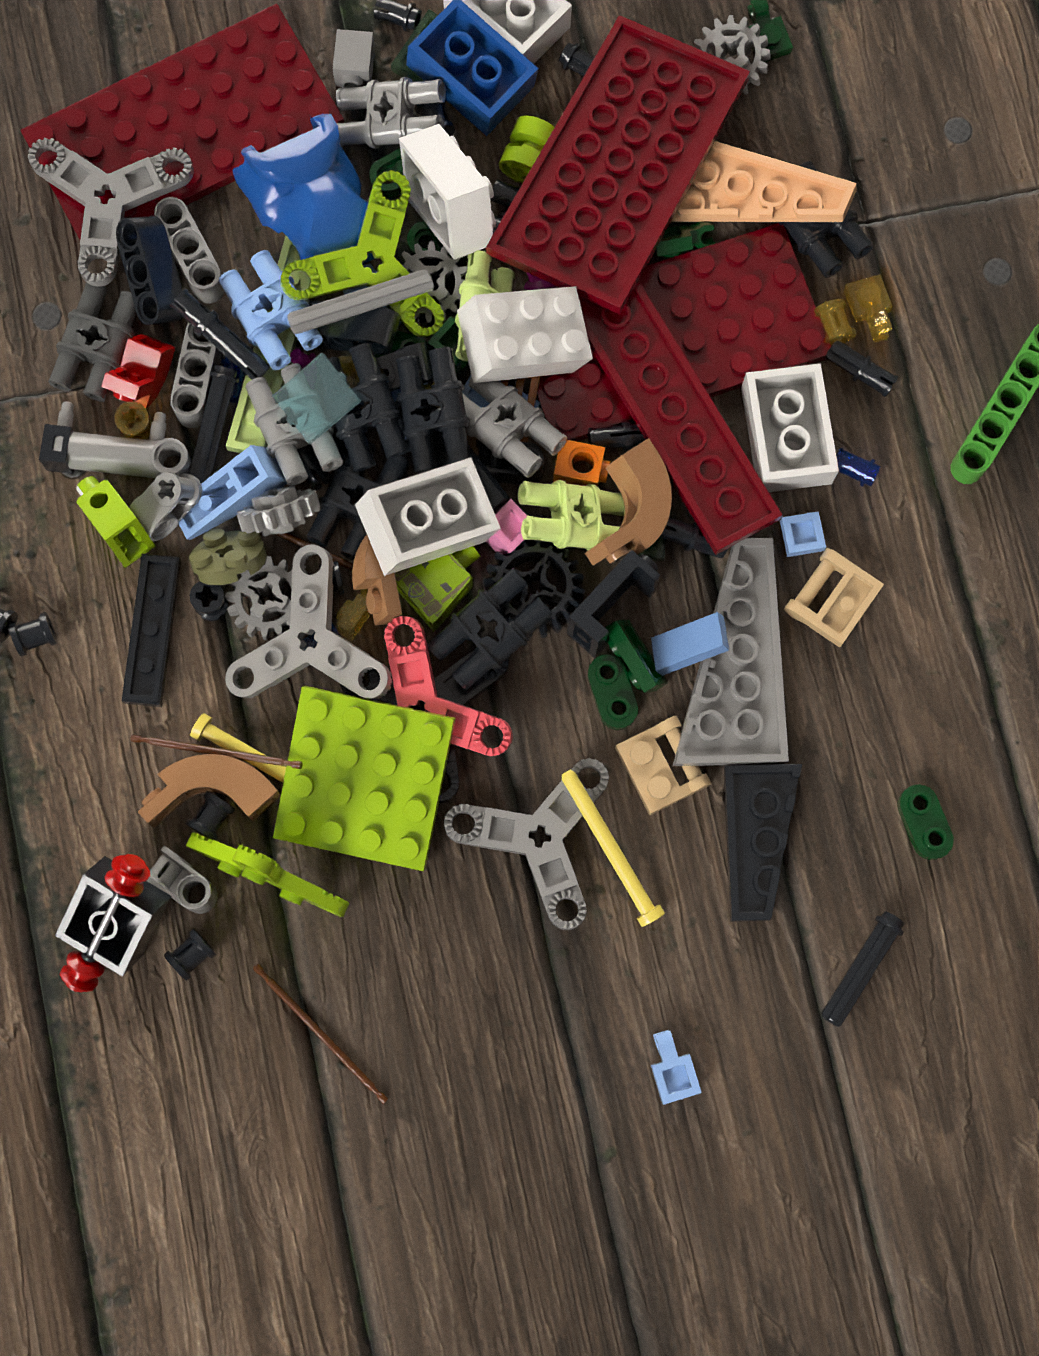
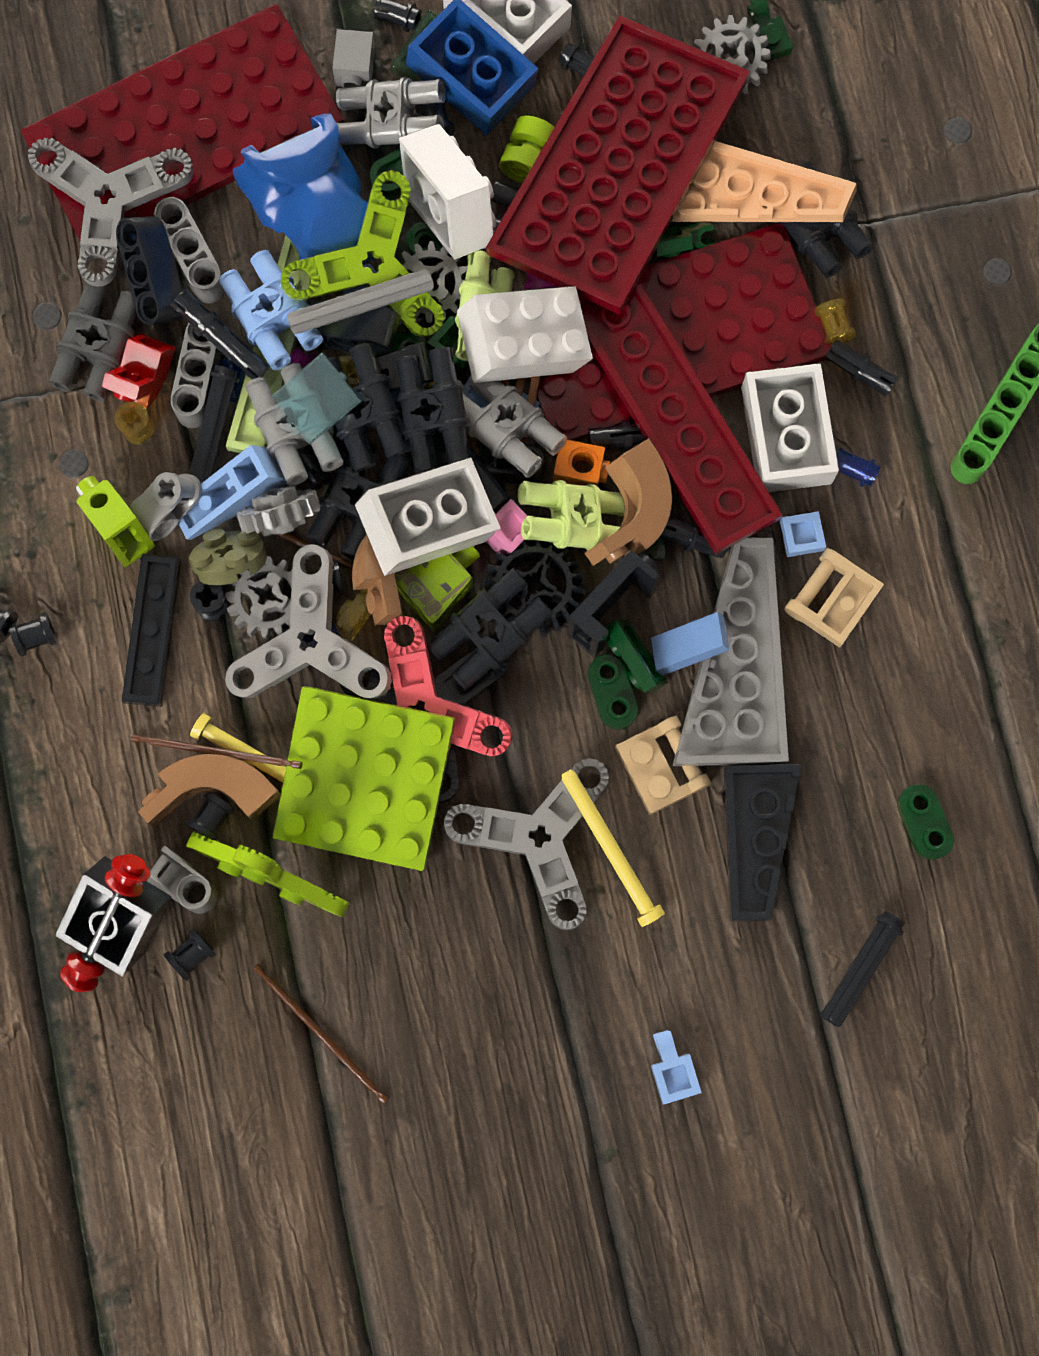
light grey piece [39,402,192,479] -> none
clear yellow plate [843,274,893,342] -> none

